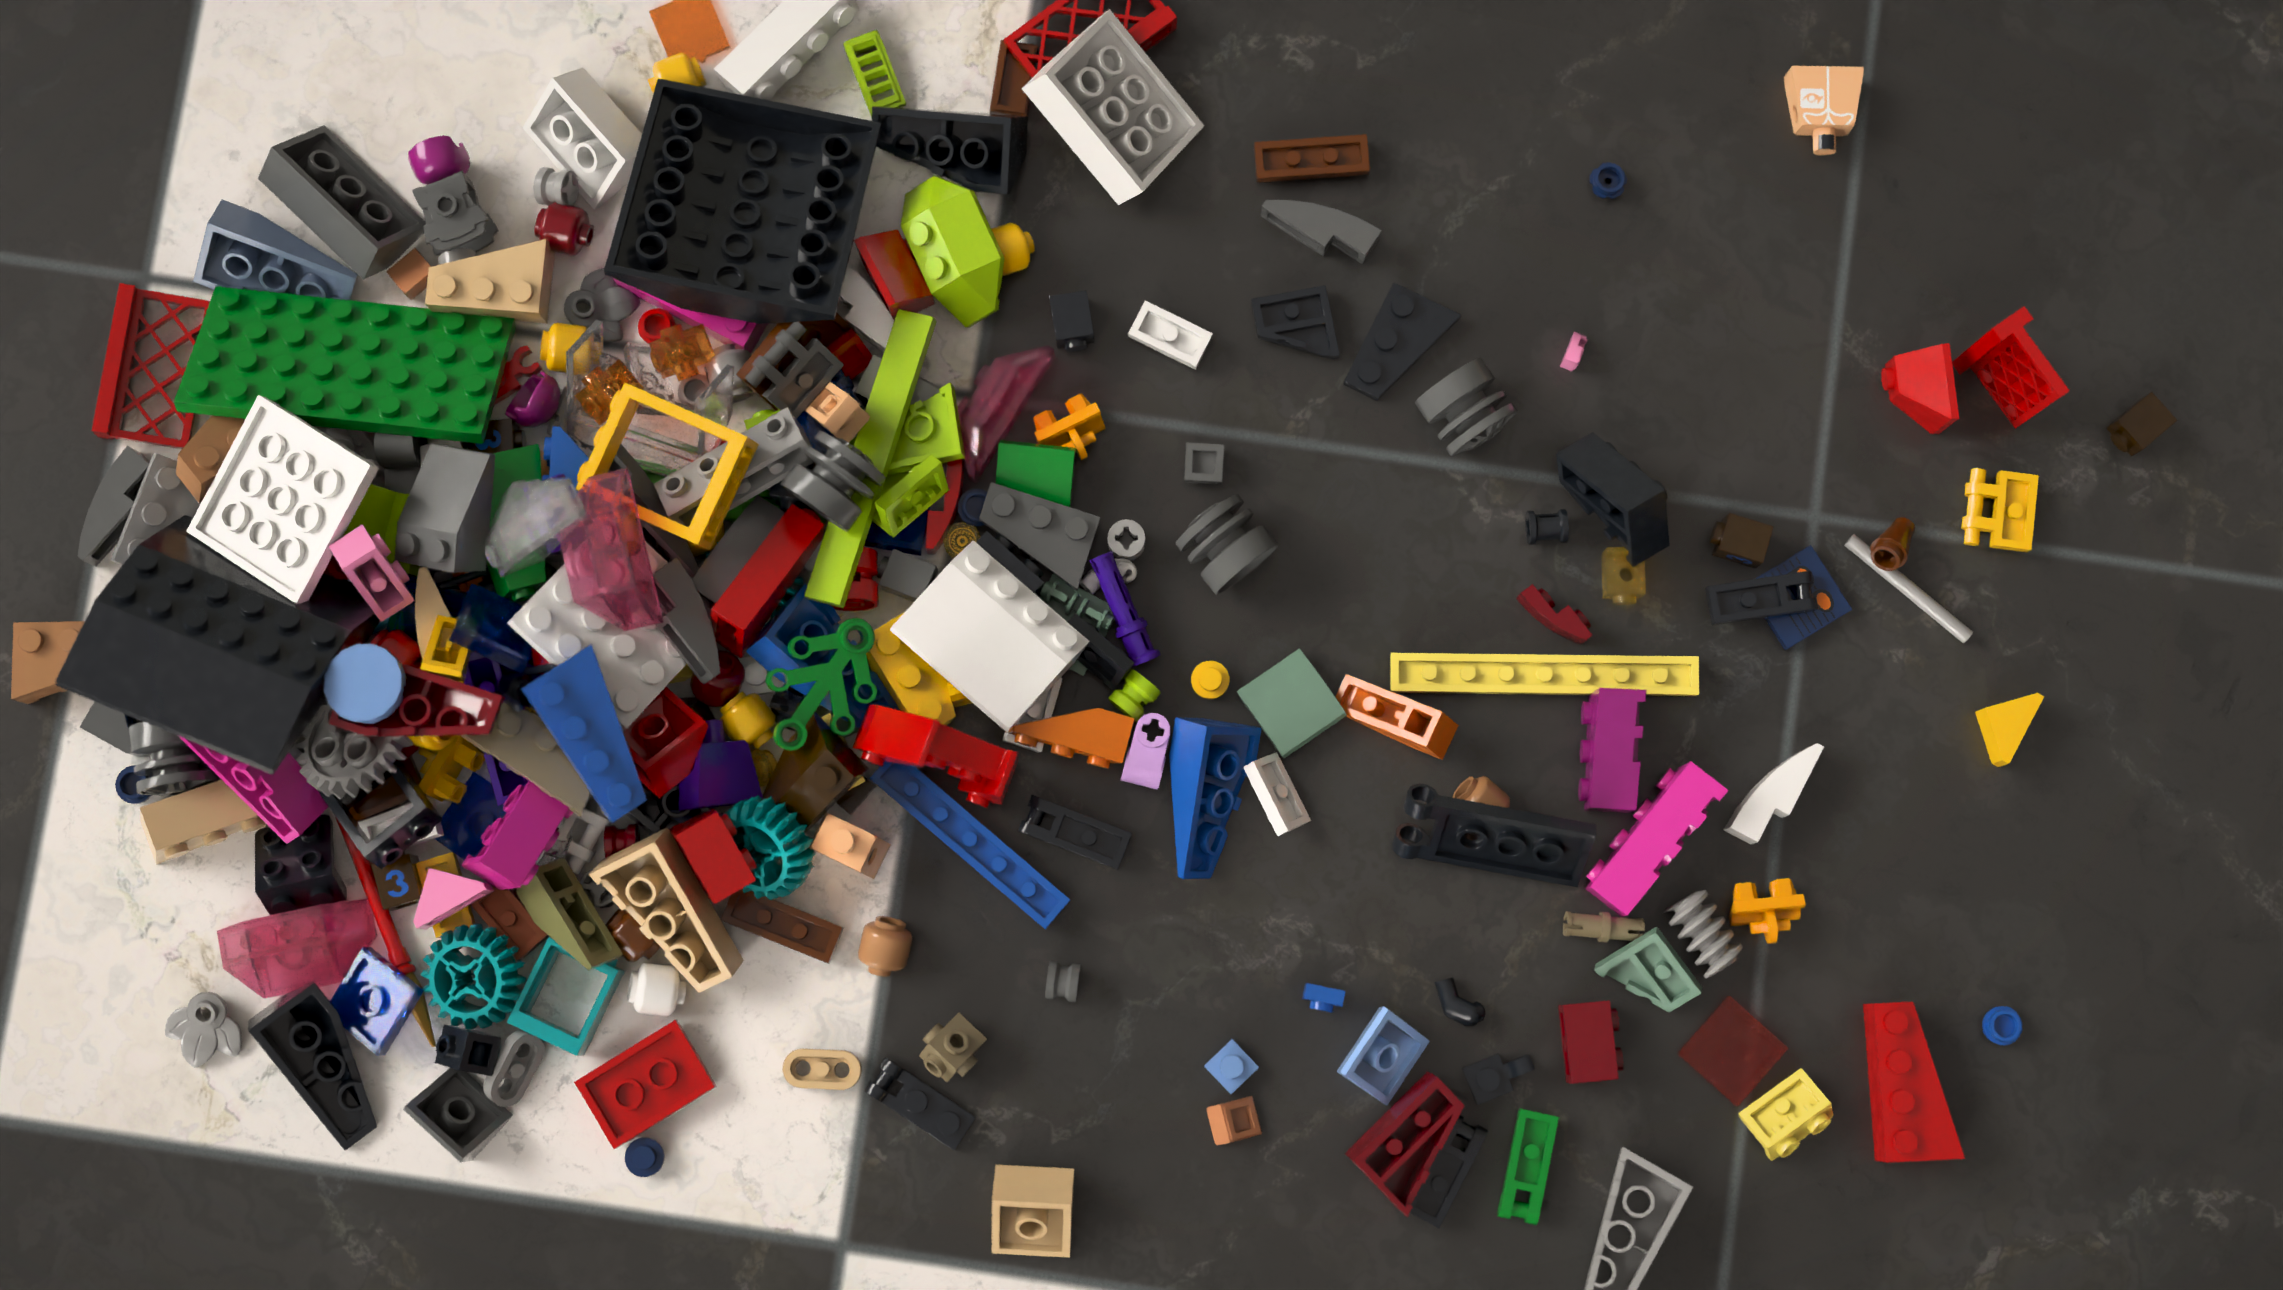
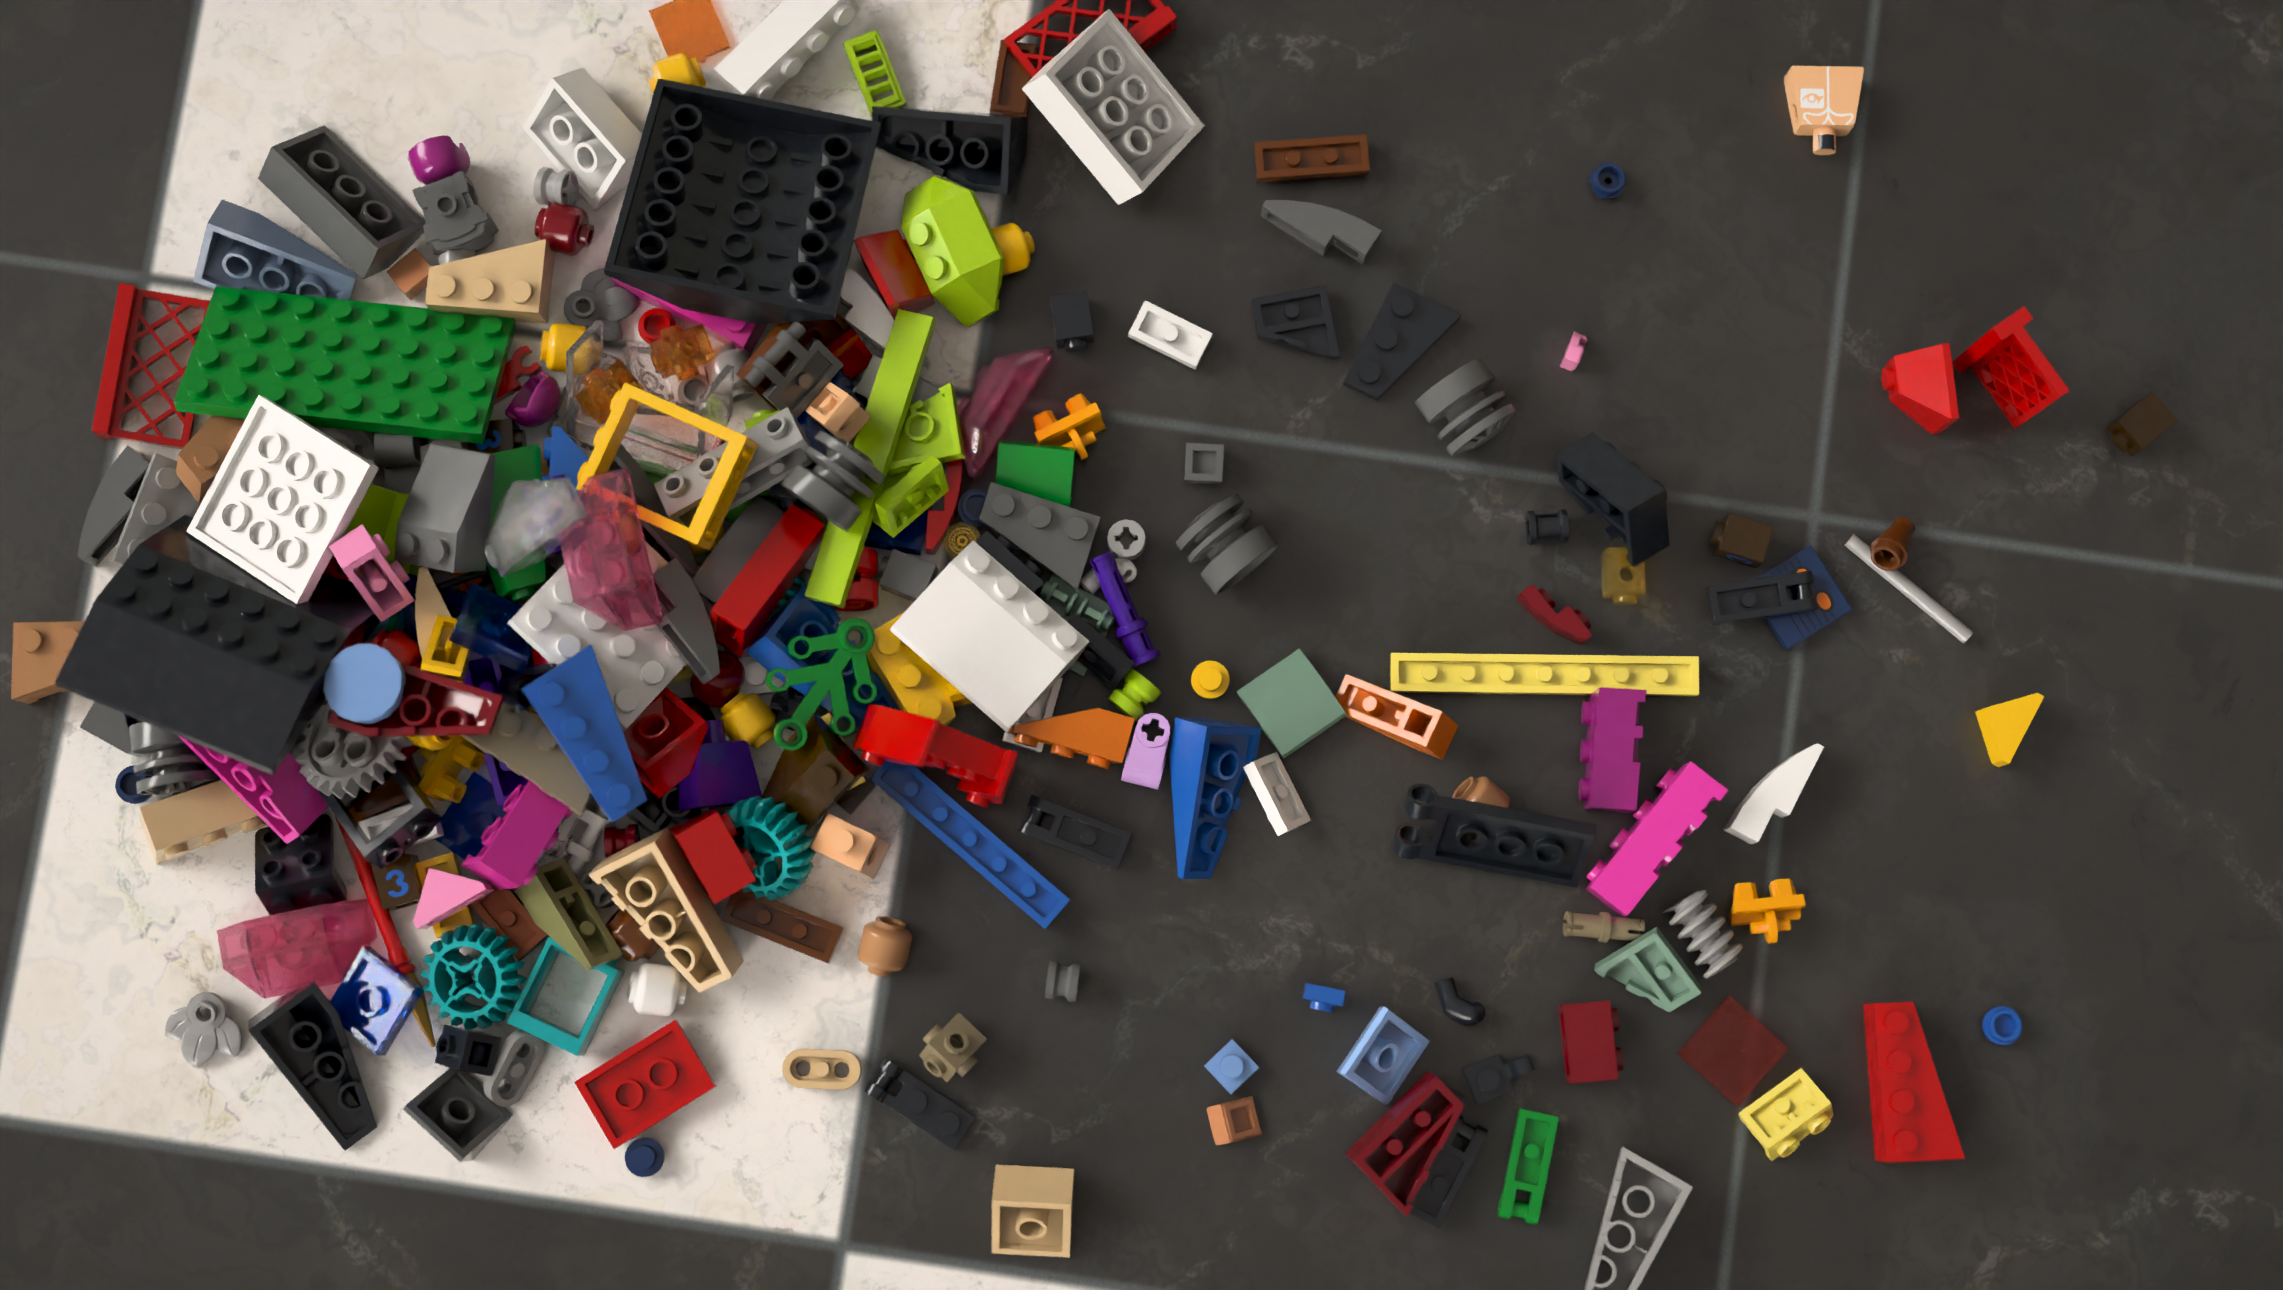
clear yellow plate [750,749,777,787] -> none
yellow plate [1961,468,2039,552] -> none

